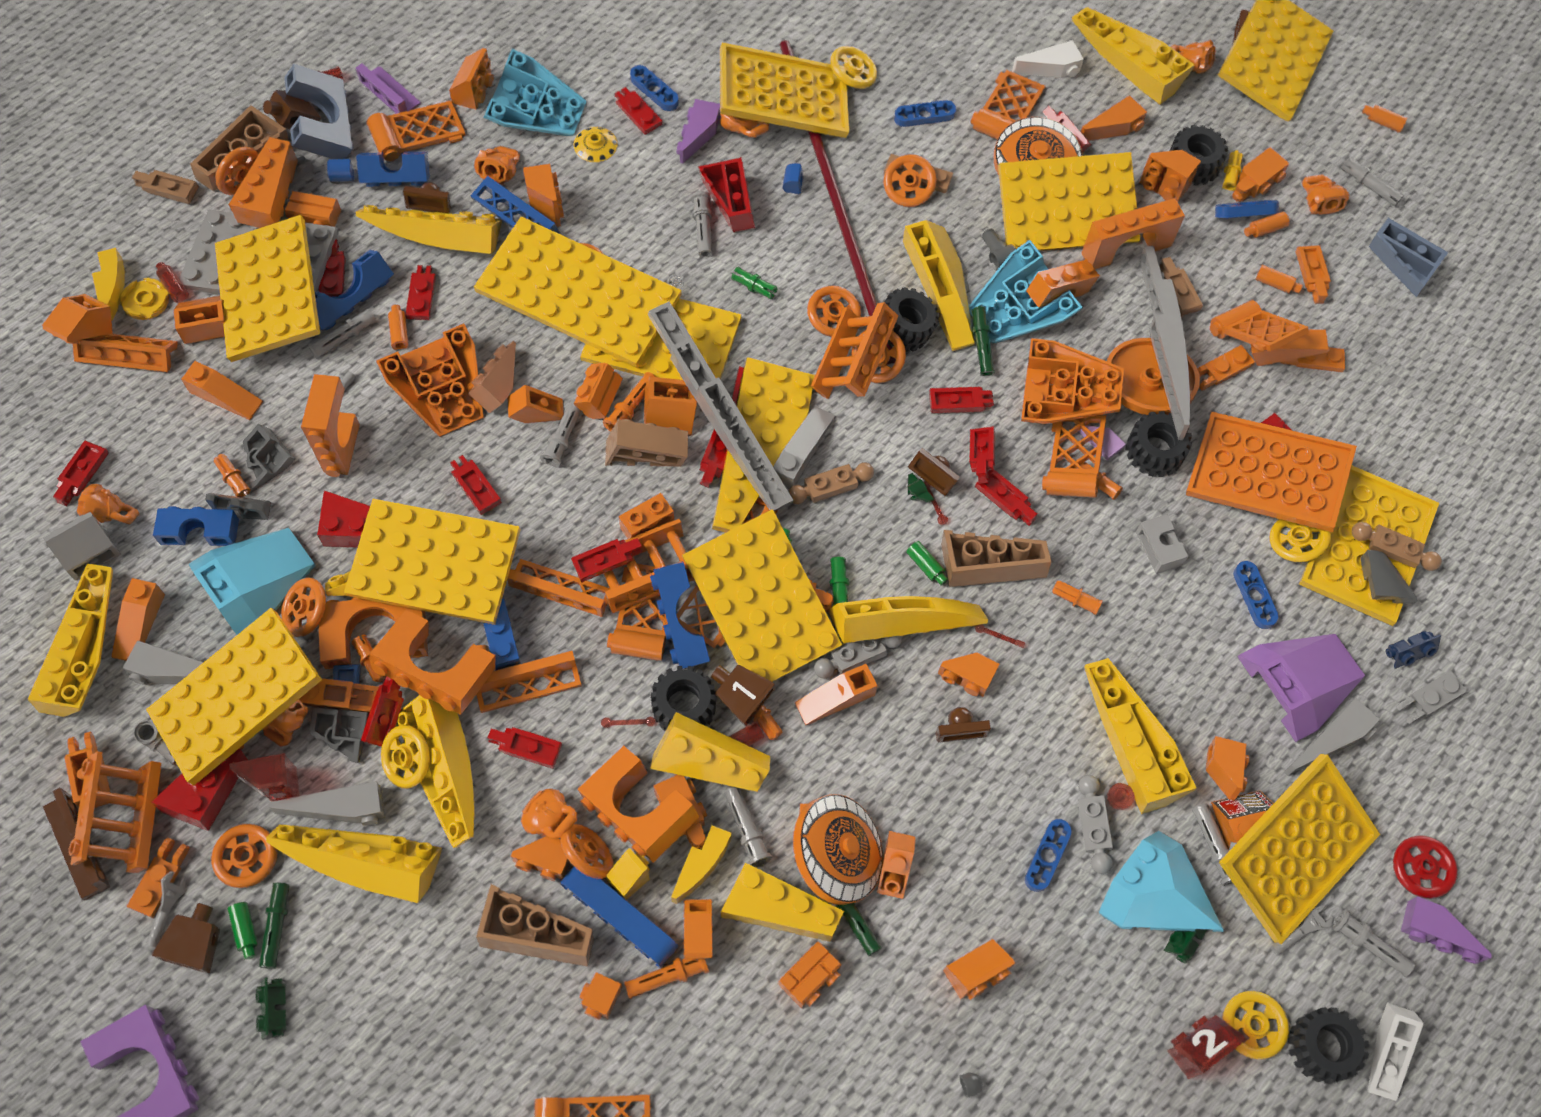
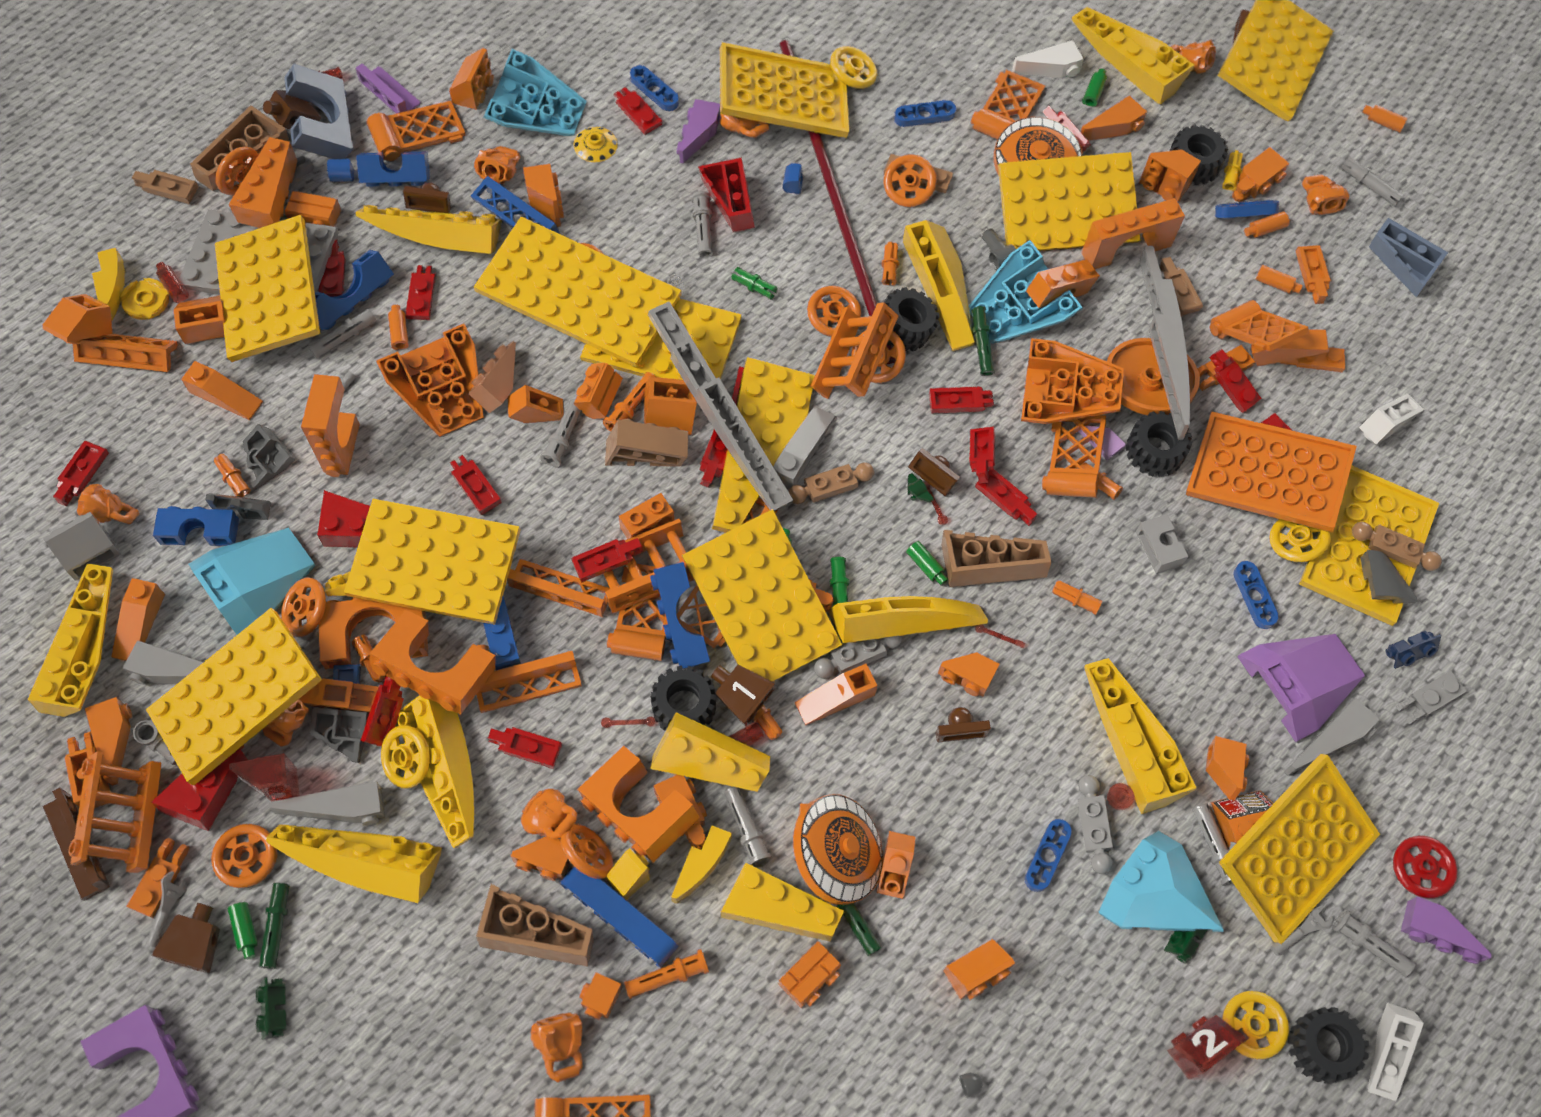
orange slope [684,899,712,960] -> none
none -> orange slope [85,697,132,786]
none -> orange piece [531,1012,583,1083]
none -> orange axle [881,241,899,286]
none -> green cylinder [1082,68,1107,107]
none -> red hinge [1209,349,1262,413]
none -> white slope [1359,393,1424,444]

